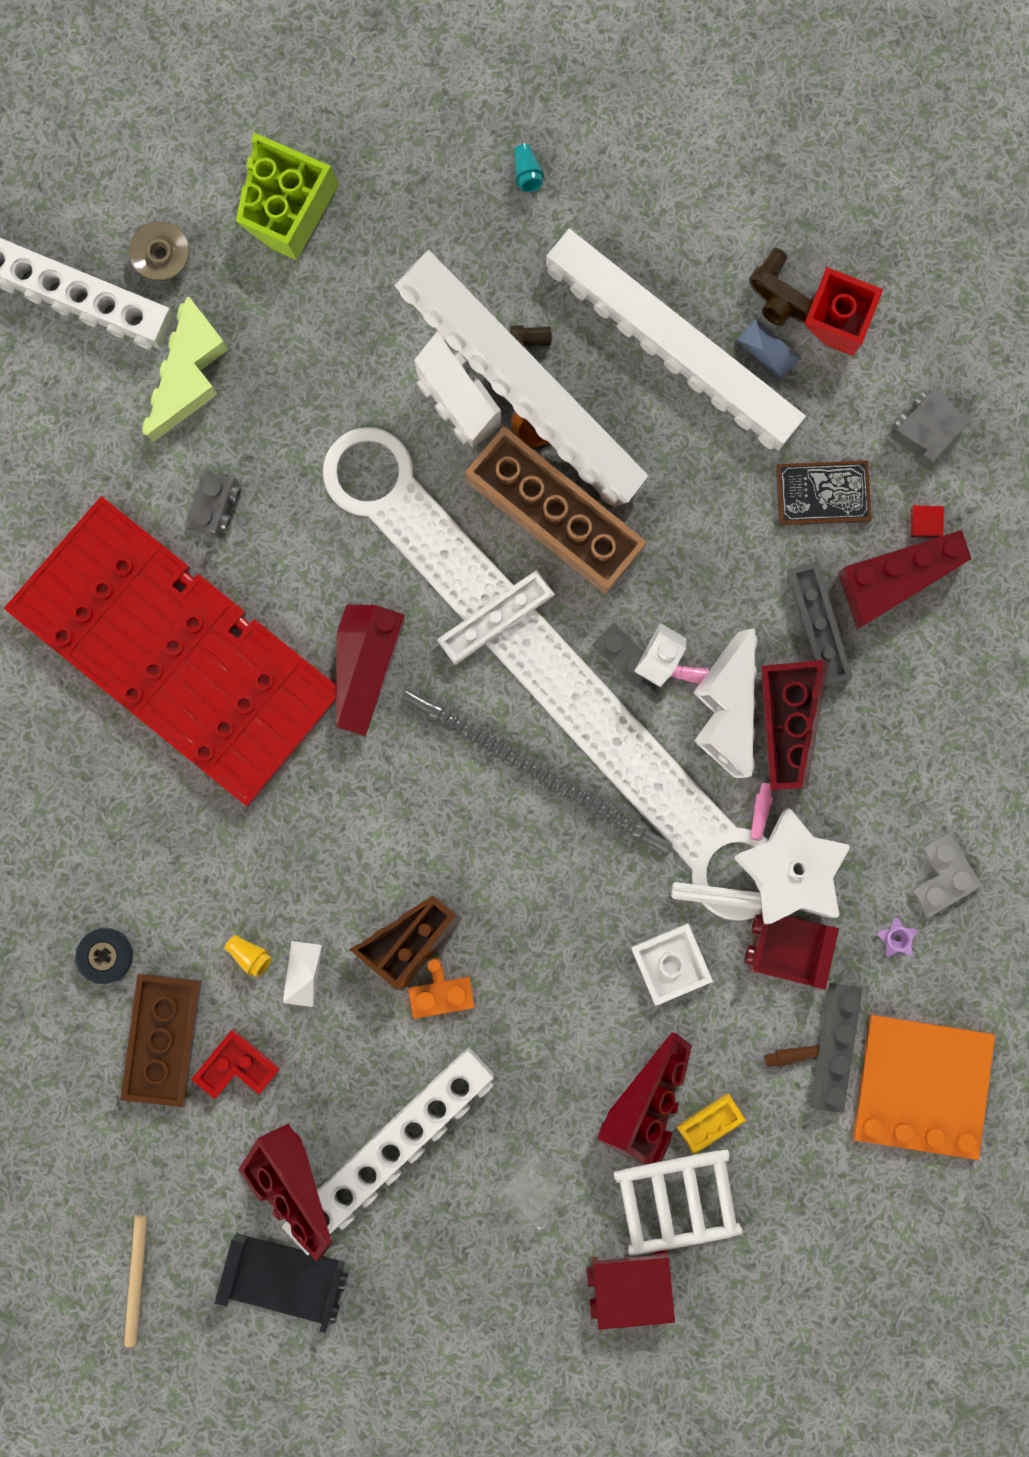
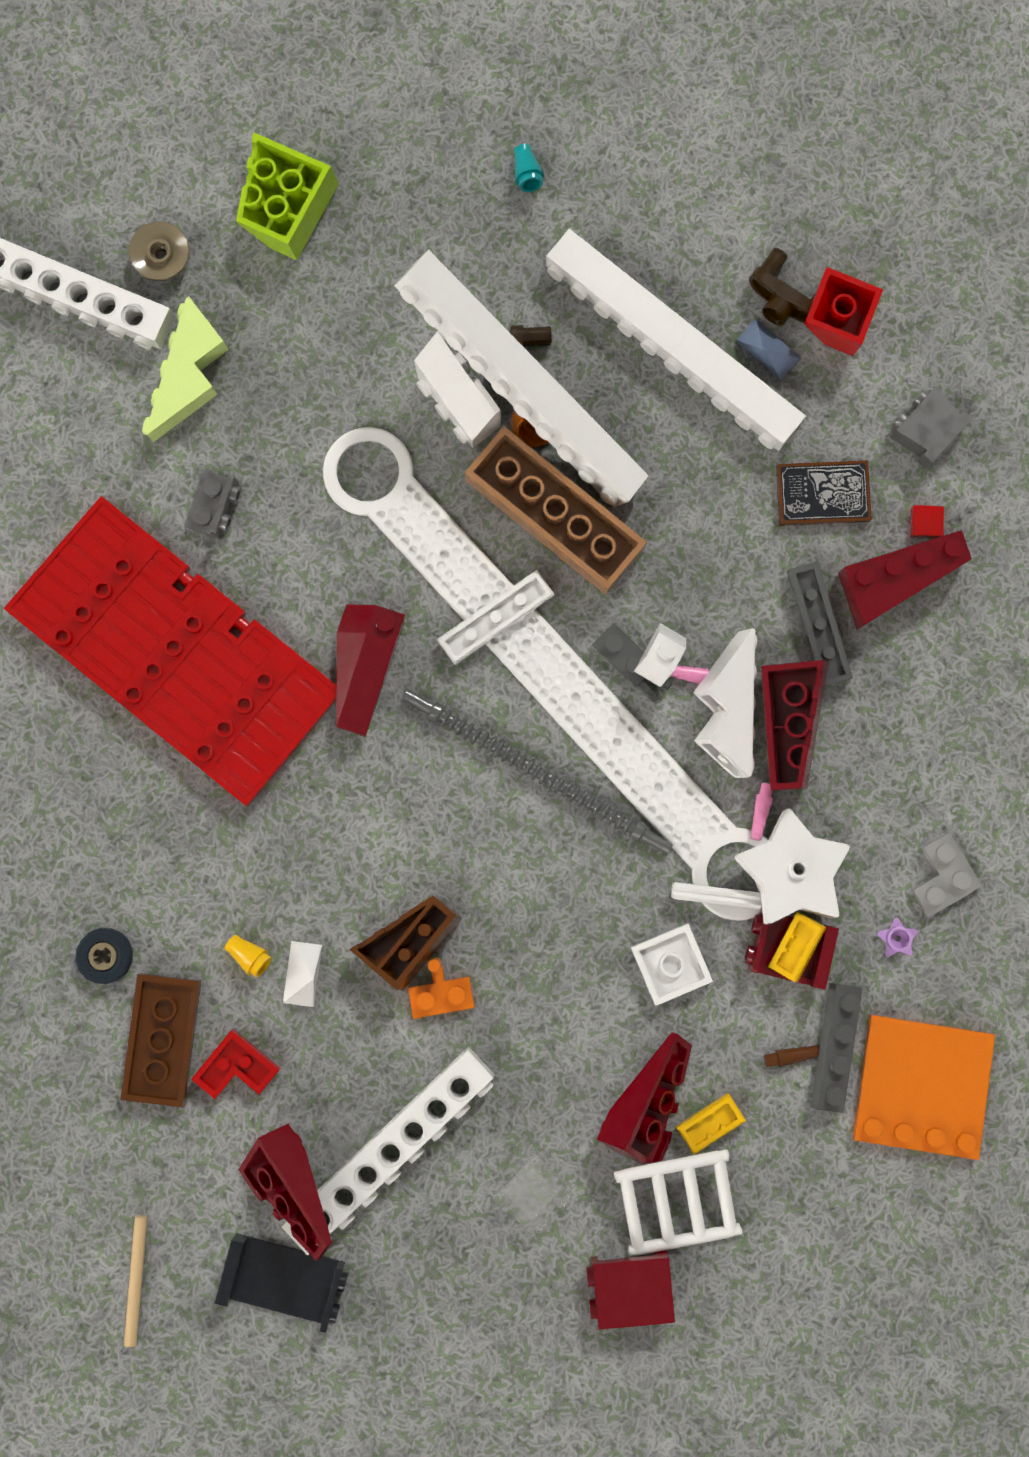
none -> yellow plate [768,912,827,983]

